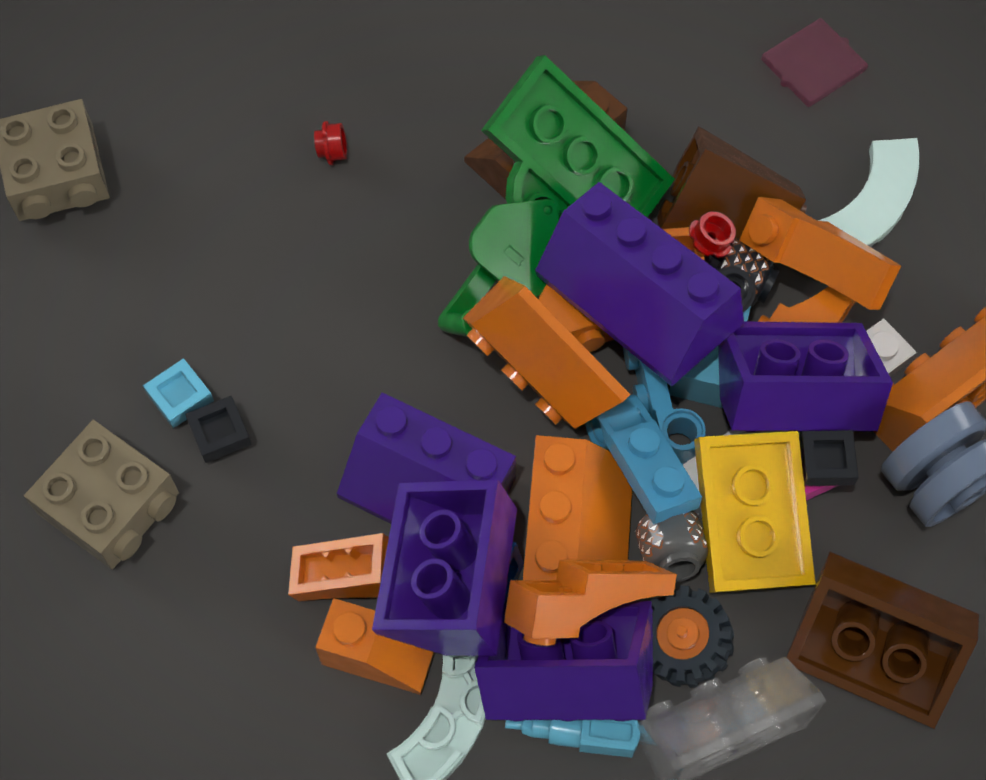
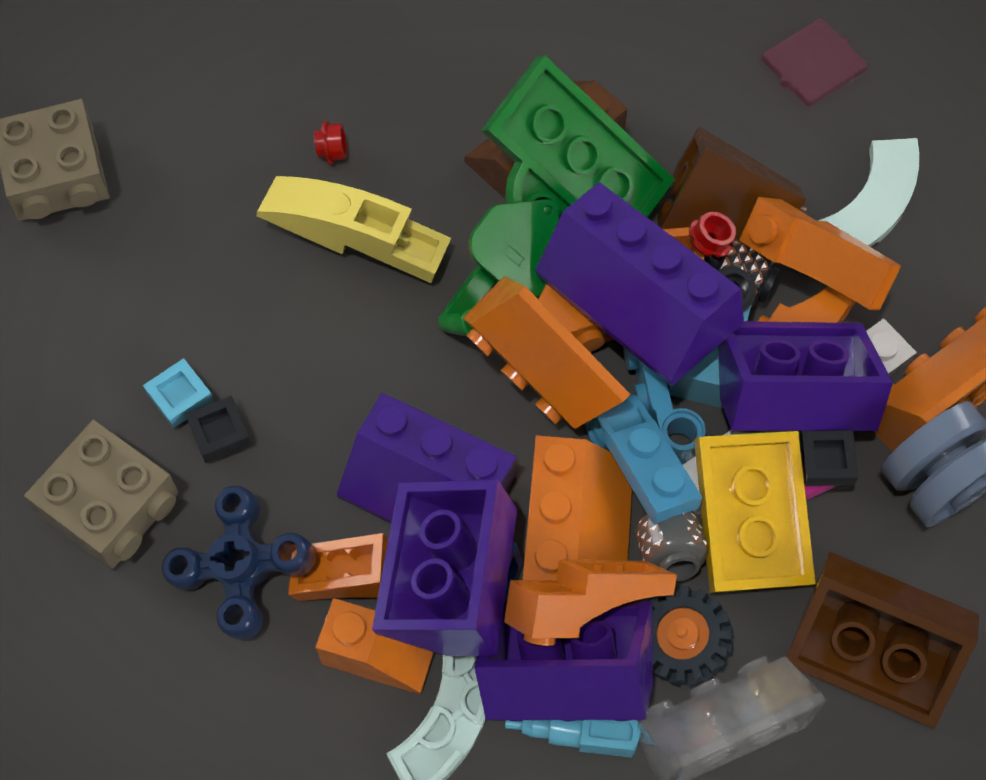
none -> dark blue gear [162,485,316,640]
none -> light yellow slope [256,176,451,283]

